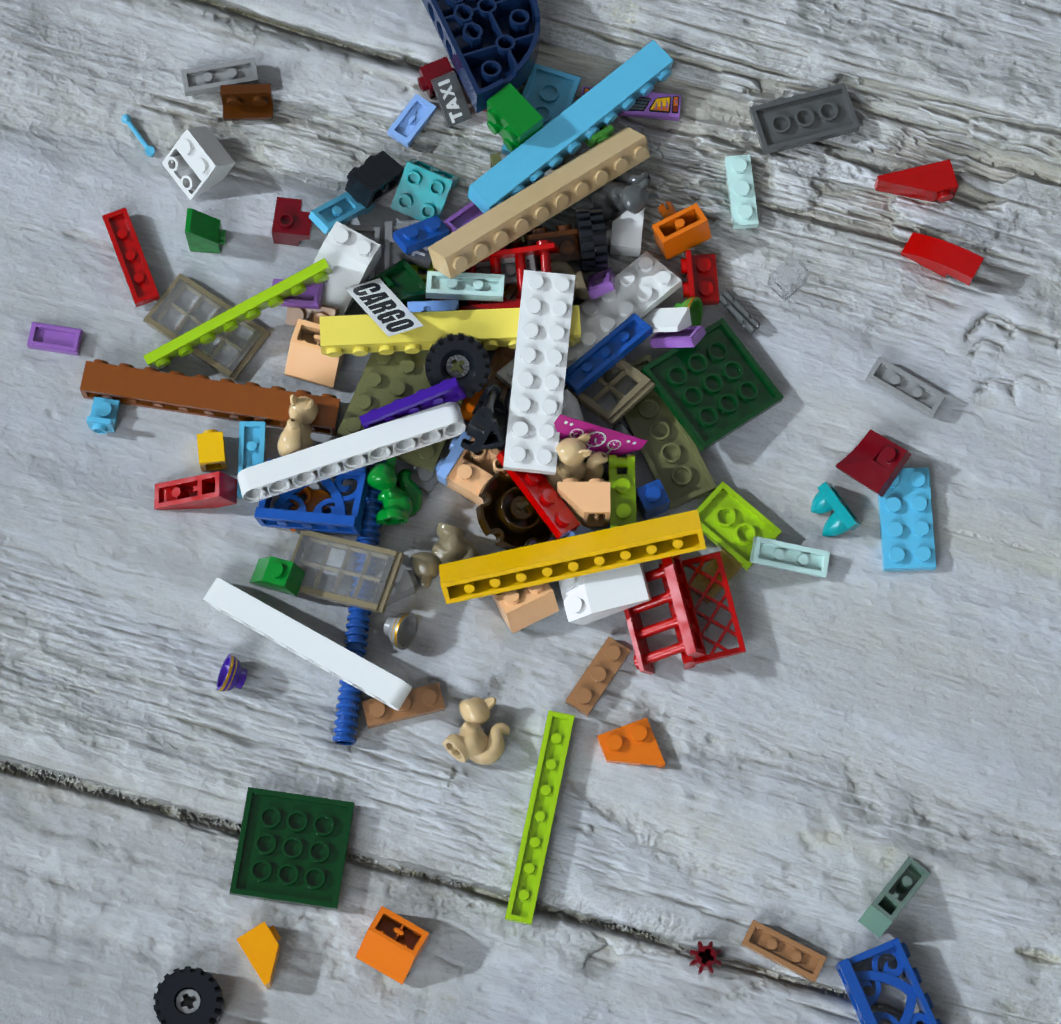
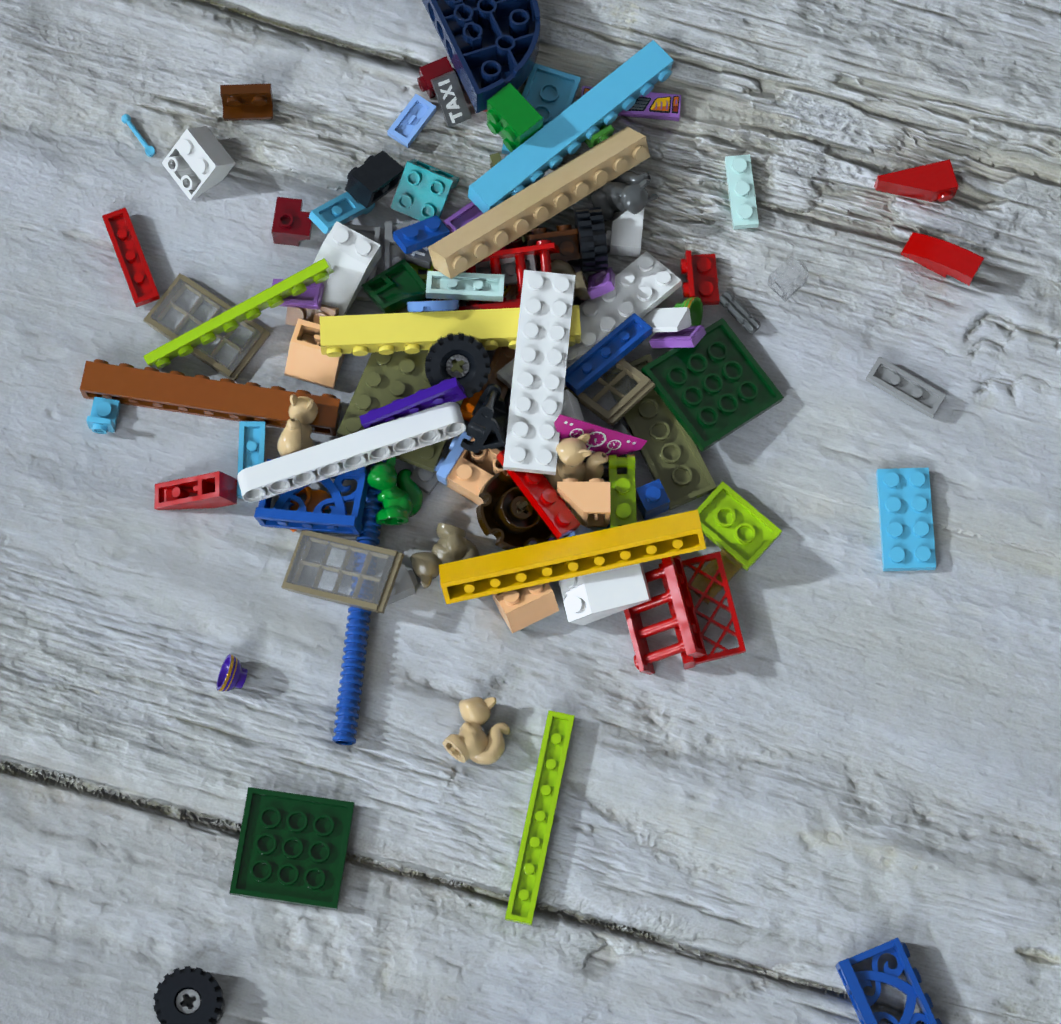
medium lavender tile [27,322,84,356] -> none
light grey plate [181,57,259,96] -> none
green slope [185,208,226,253] -> none
yellow brick [197,429,228,471] -> none
white beam [203,578,412,711] -> none
light orange slope [237,921,281,989] -> none
green slope [250,556,306,597] -> none
sticker [345,278,423,337] -> none
orange slope [355,906,430,985] -> none
medium nougat plate [361,683,445,729] -> none
light grey piece [384,613,418,650] -> none
medium nougat plate [565,637,631,717] -> none
orange wing [597,717,666,768] -> none
orange brick [651,201,712,260] -> none
dark red gear [689,941,722,975] -> none
medium nougat plate [741,920,827,983] -> none
dark grey plate [749,83,860,156] -> none
light aqua plate [749,536,830,578] -> none
teal tile [811,482,861,537] -> none
dark red plate [835,429,912,497] -> none
sand green slope [858,856,931,938] -> none

